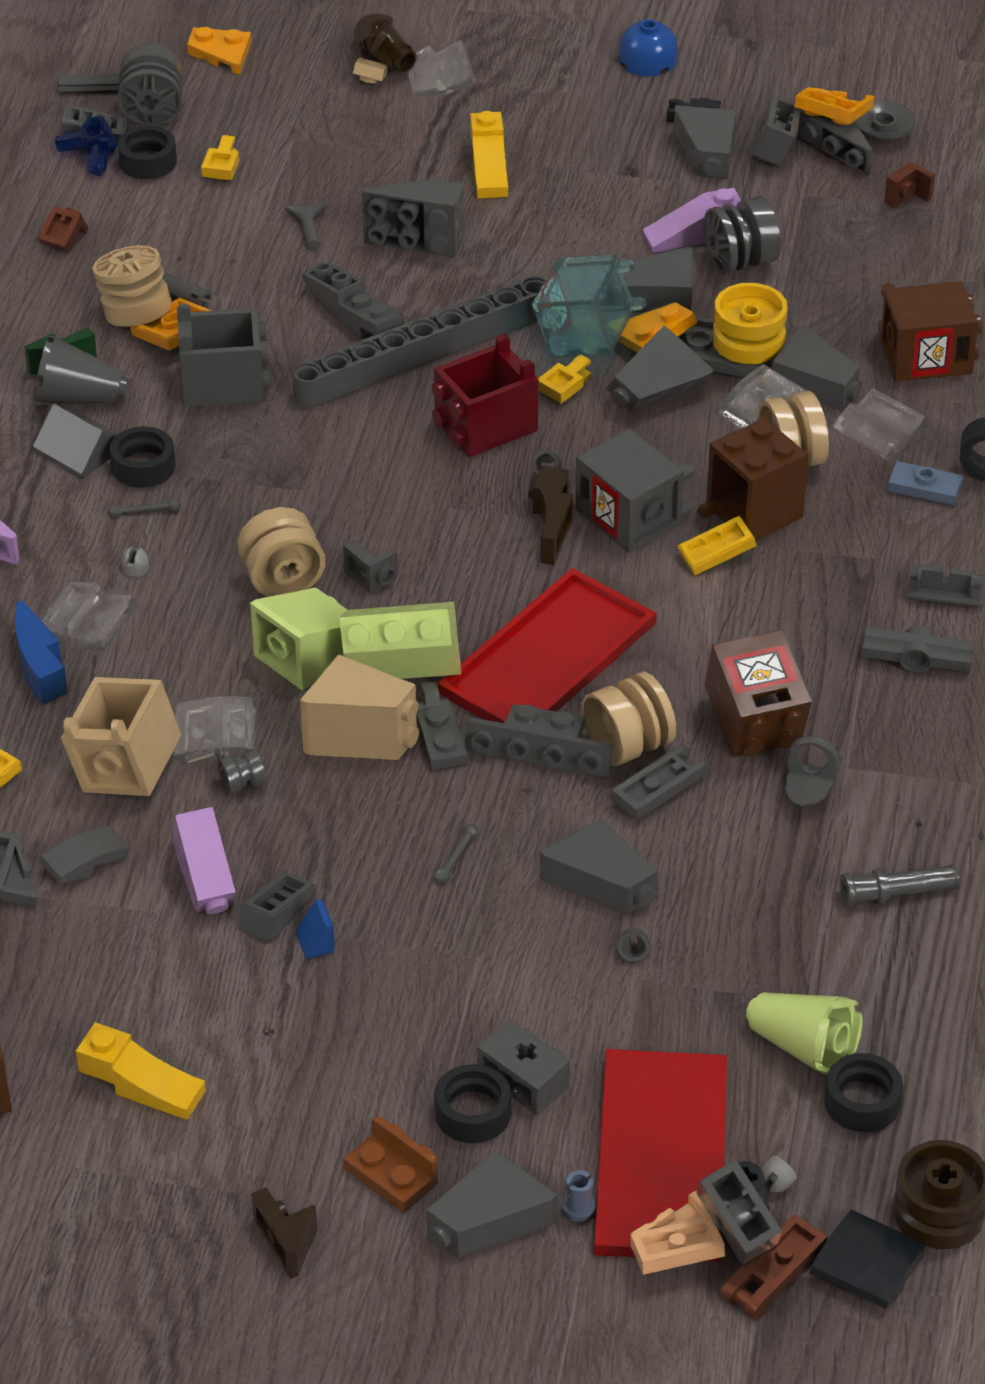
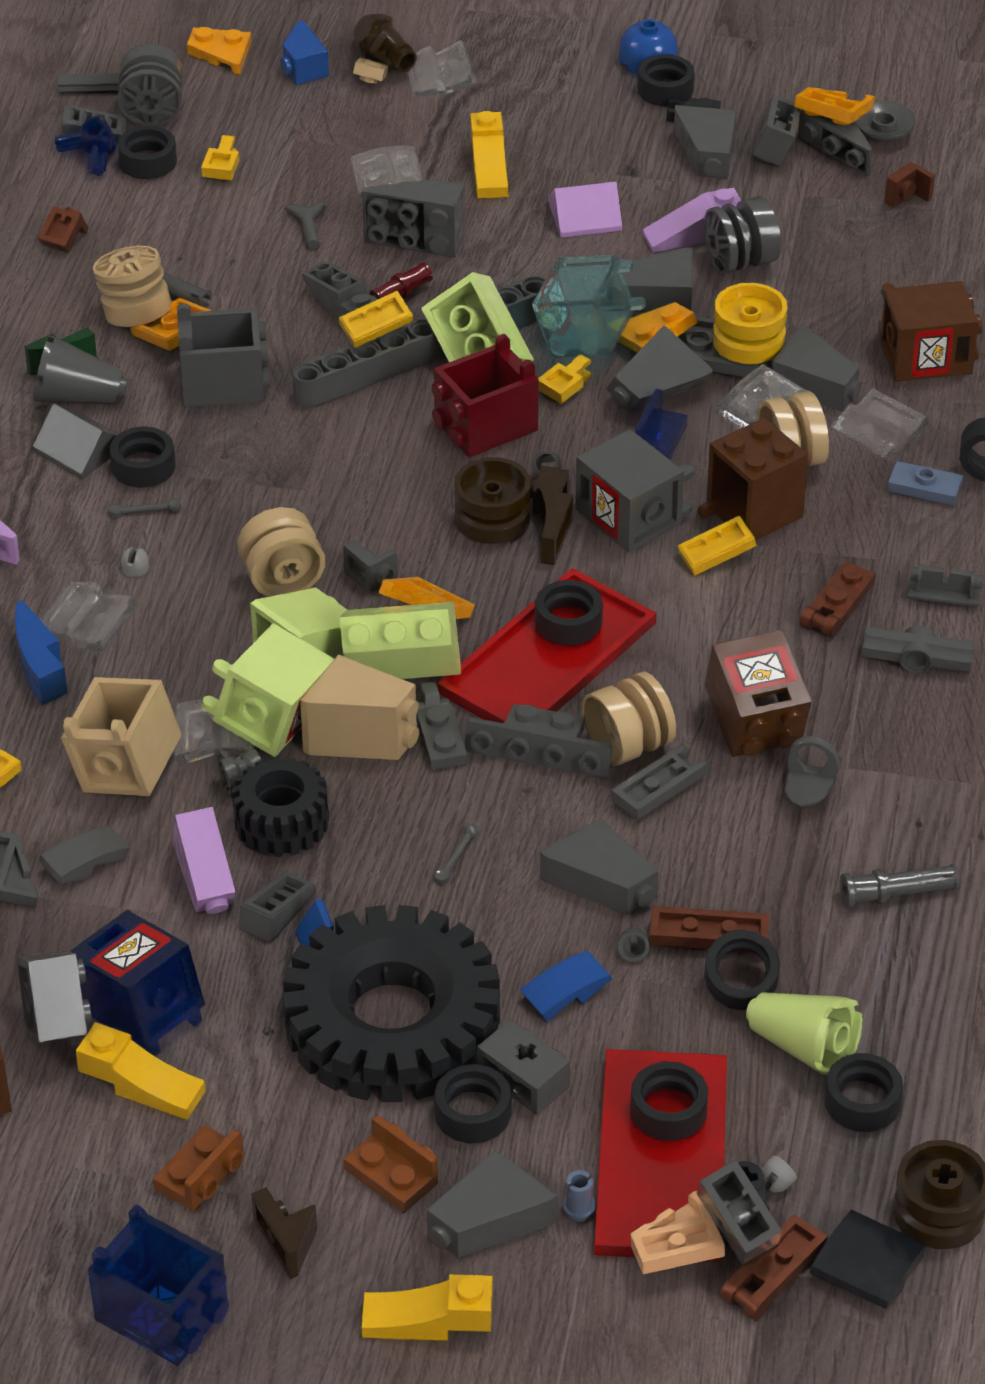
none -> slope [15,951,91,1042]
none -> clear blue container [70,910,205,1056]
none -> clear blue container [88,1205,229,1366]
none -> dark orange bracket [153,1125,245,1211]
none -> yellowish green container [201,623,334,757]
none -> black tyre [232,757,329,857]
none -> blue slope [280,20,329,85]
none -> black tyre [283,905,500,1102]
none -> yellow plate [339,291,413,348]
none -> clear slope [351,145,424,199]
none -> yellow slope [361,1274,493,1341]
none -> dark red pin [369,262,433,299]
none -> light orange wing [379,577,475,619]
none -> yellowish green slope [421,272,534,362]
none -> dark brown wheel [455,457,530,544]
none -> blue slope [520,951,612,1022]
none -> black tyre [534,580,603,645]
none -> lavender slope [548,182,622,238]
none -> black tyre [630,1061,708,1141]
none -> clear blue panel [635,389,688,460]
none -> black tyre [637,54,695,106]
none -> copper plate [649,906,769,952]
none -> black tyre [704,929,780,1010]
none -> copper plate [799,561,876,638]

